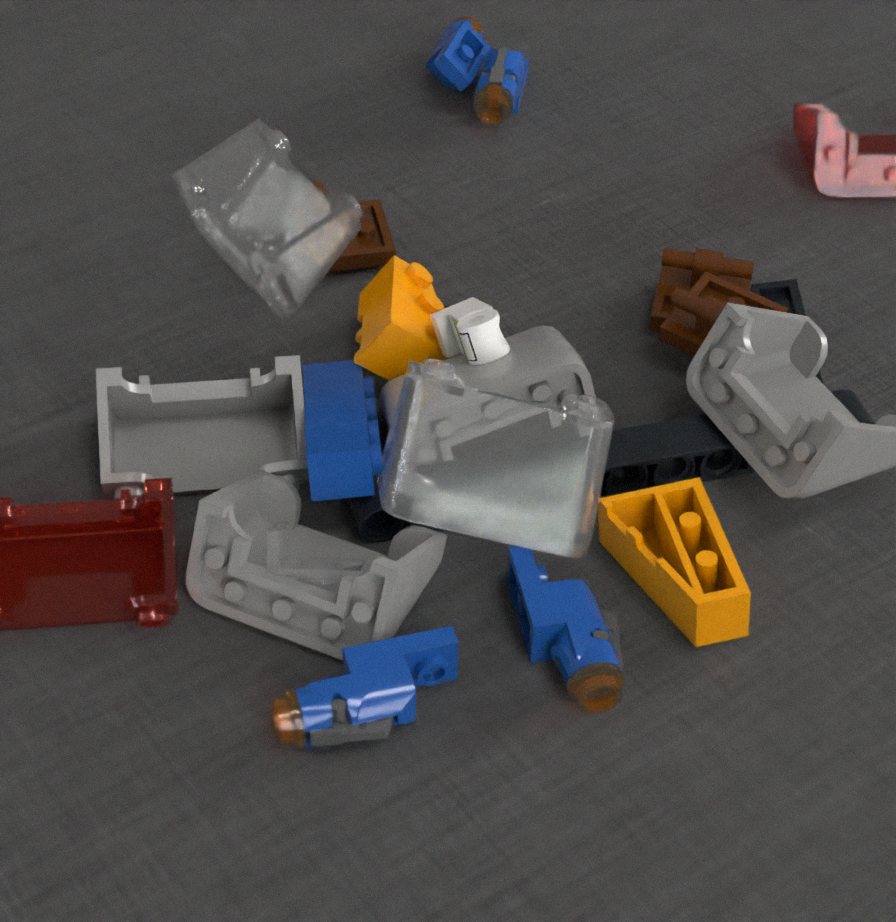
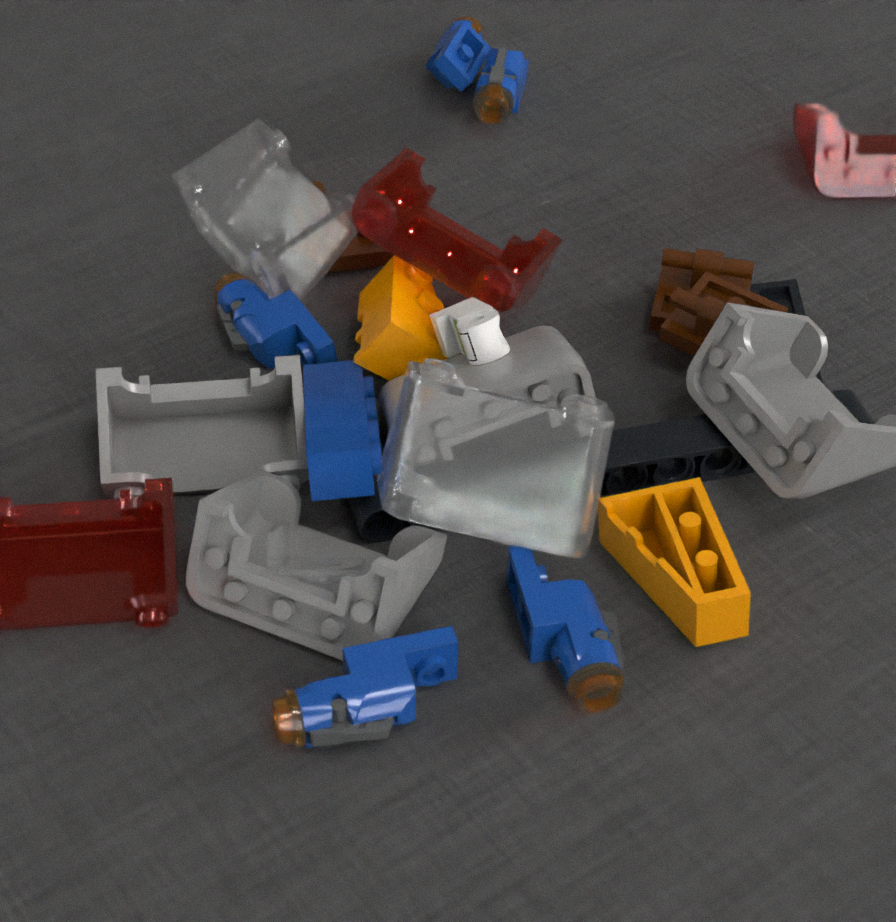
none -> blue plate [214,273,338,369]
none -> clear red windscreen [351,147,563,312]

